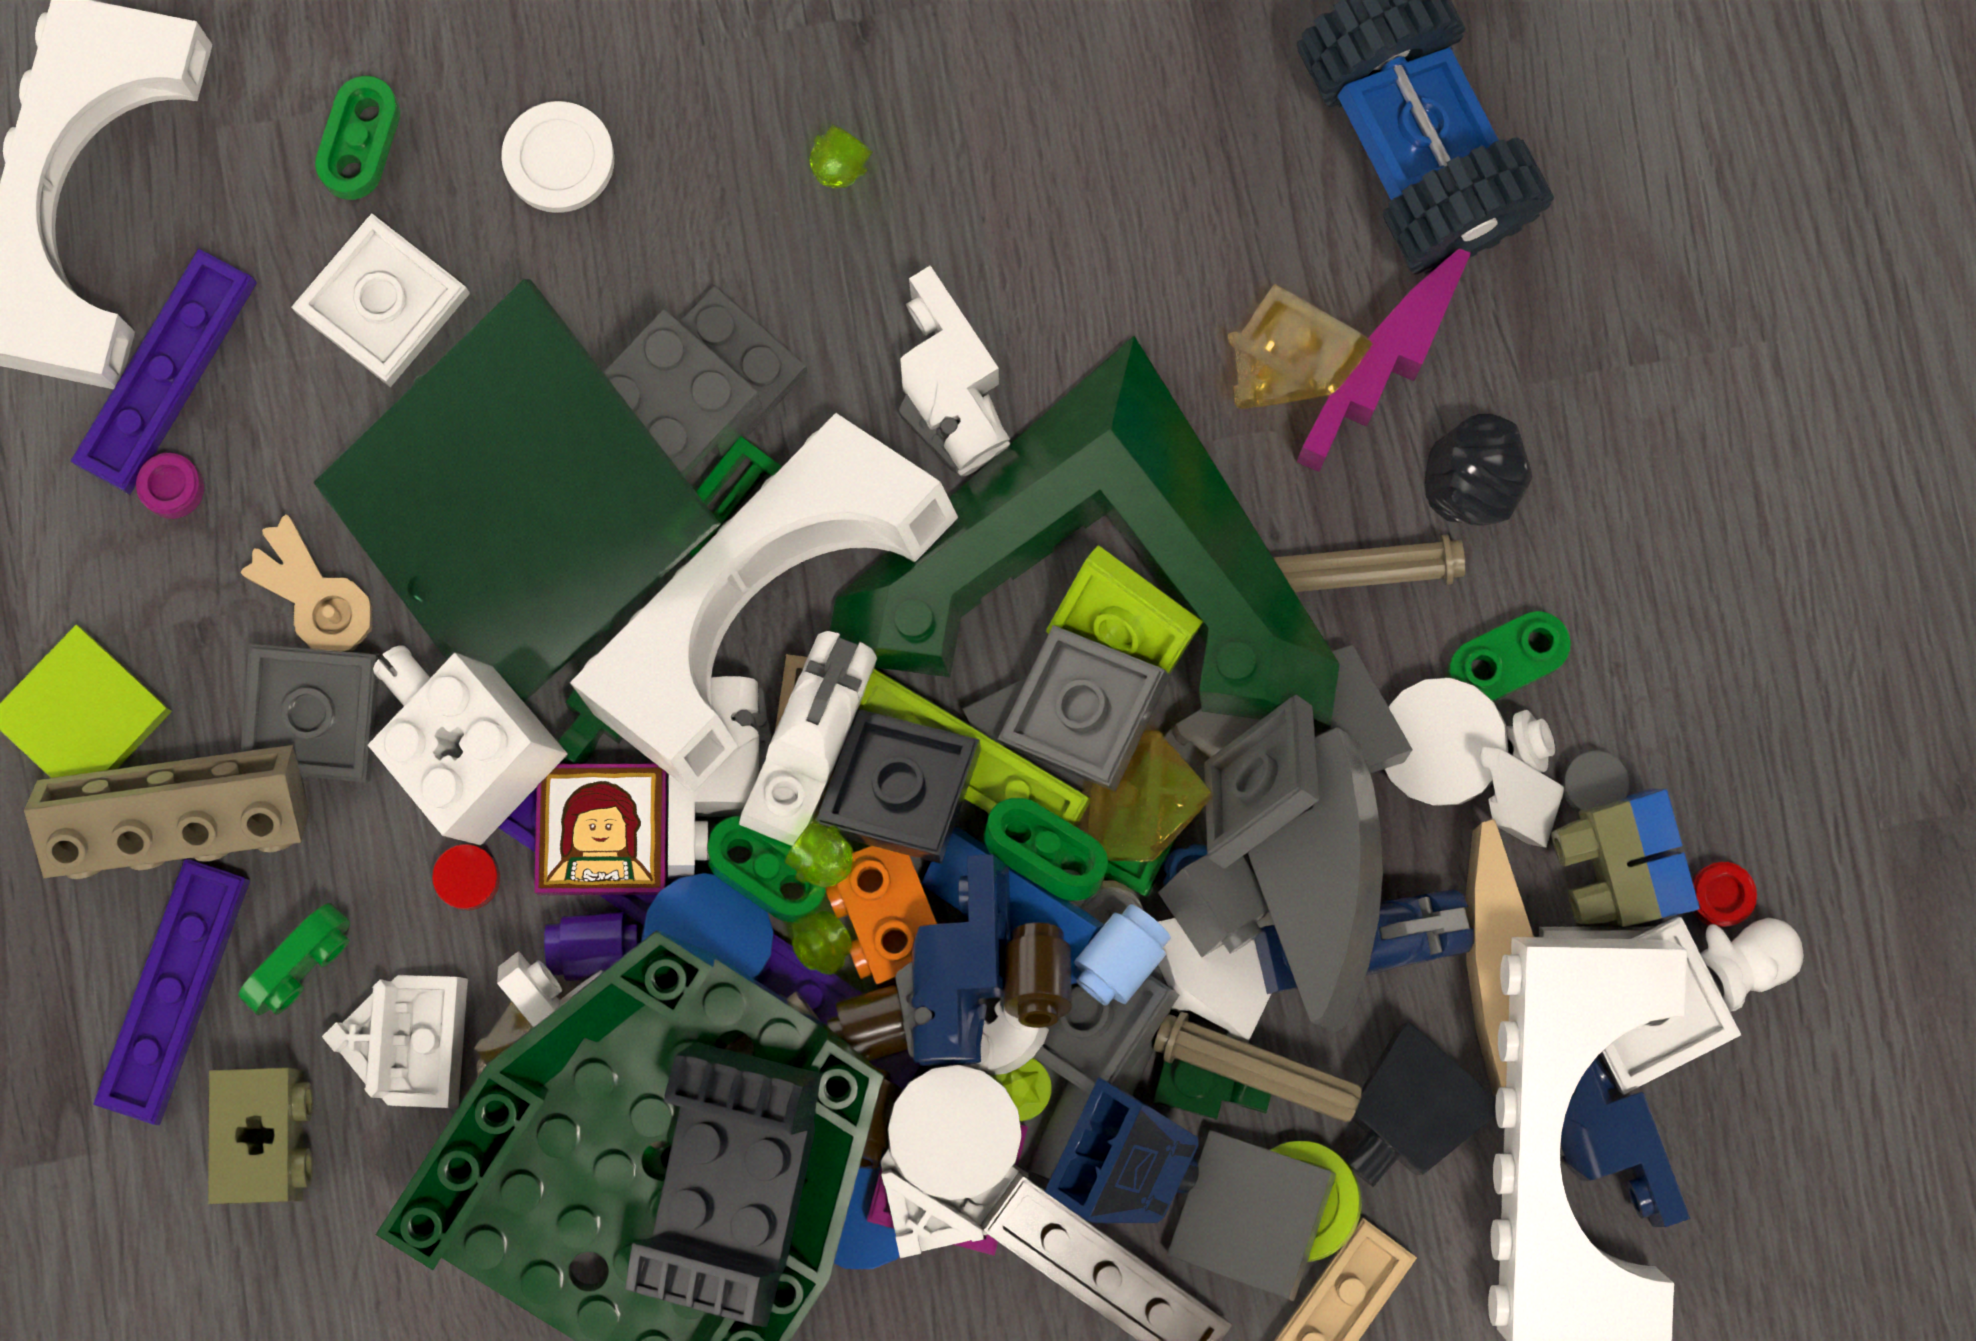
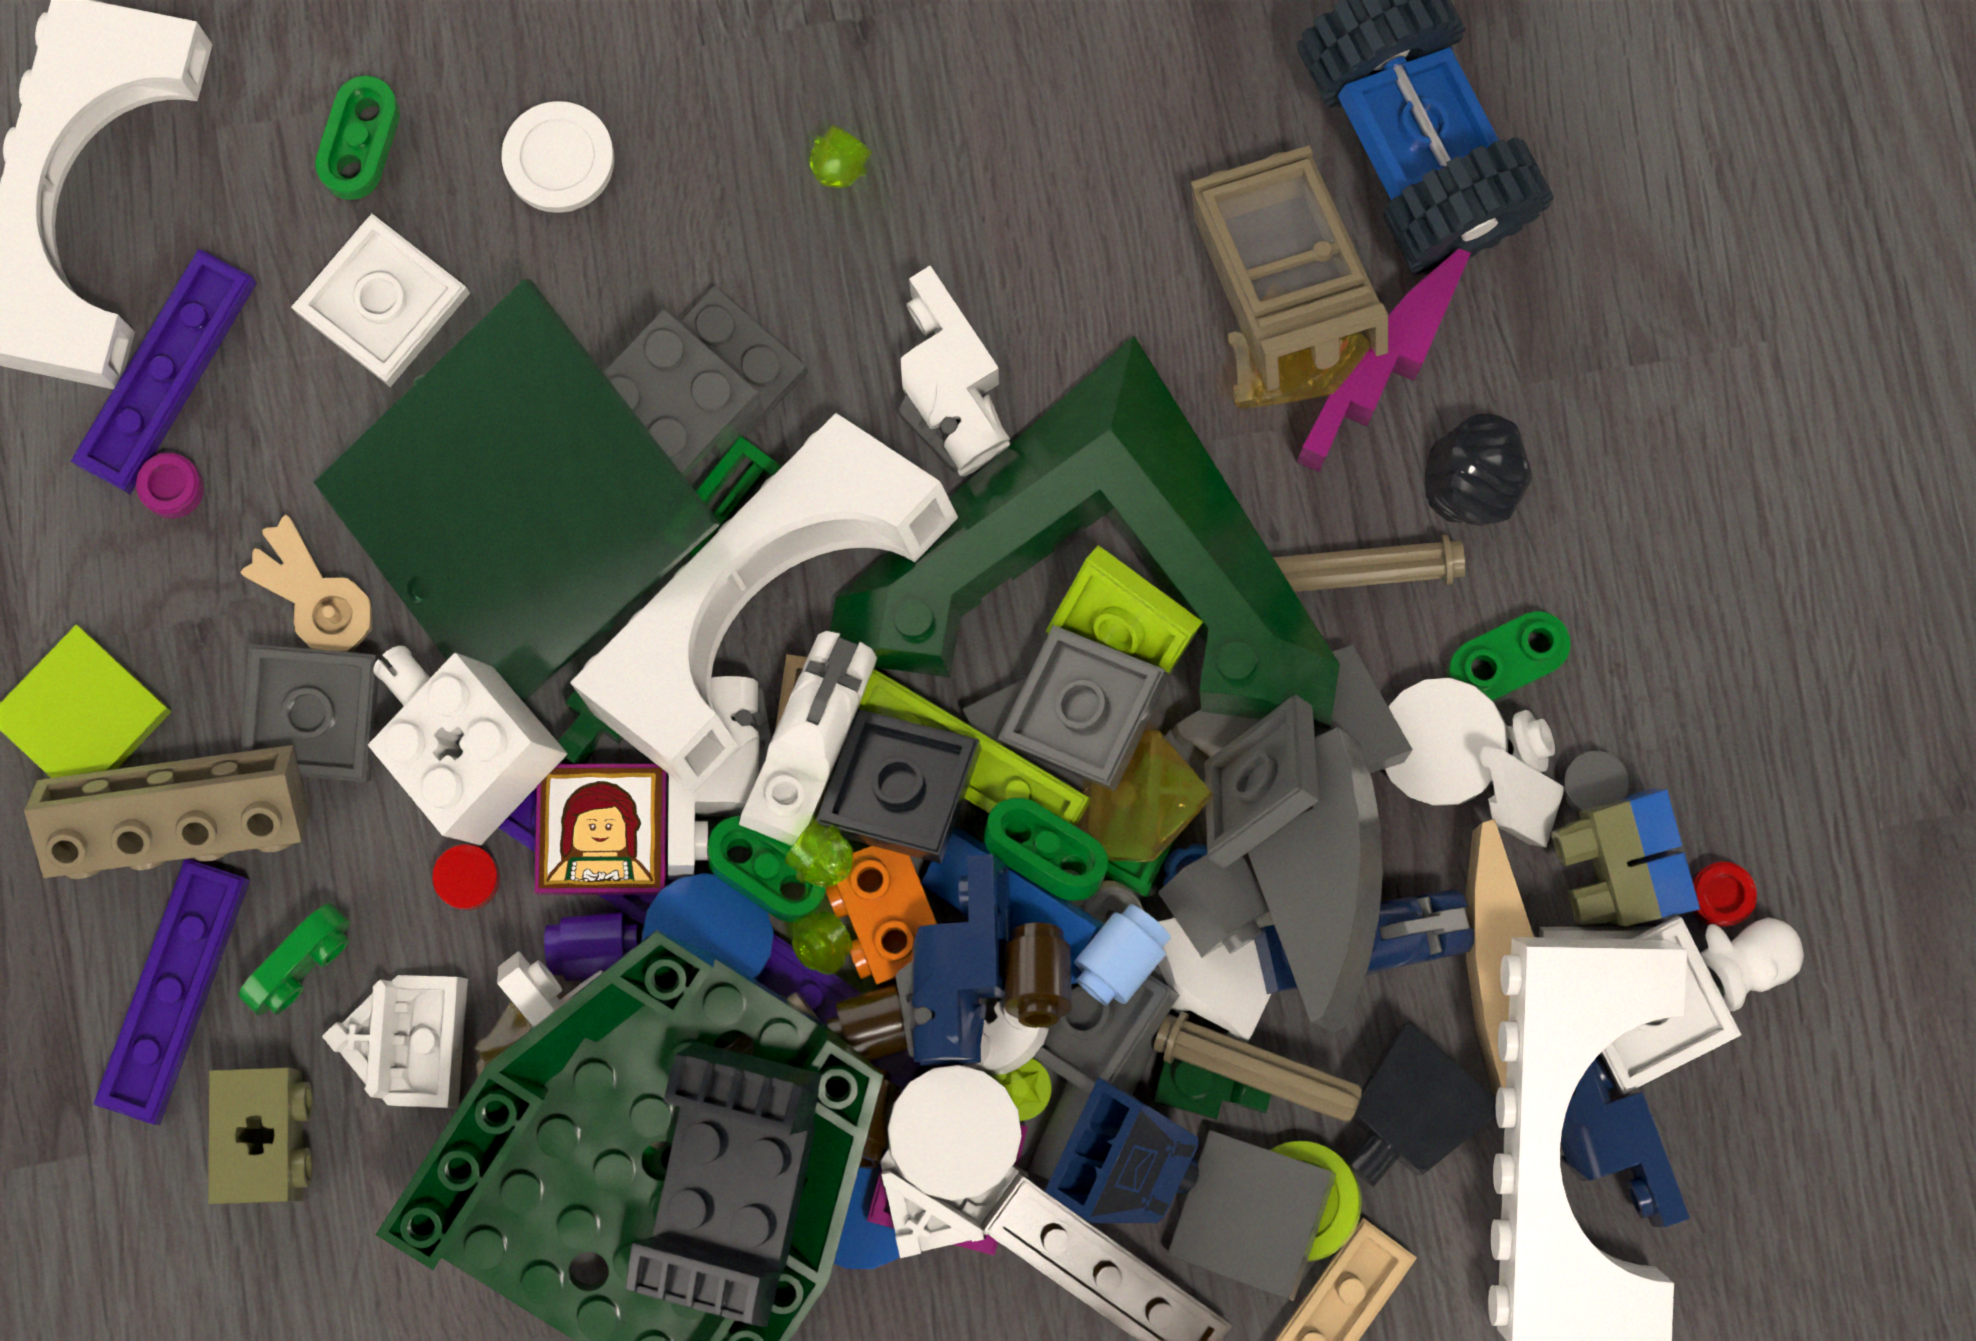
none -> dark tan door [1191,145,1388,391]

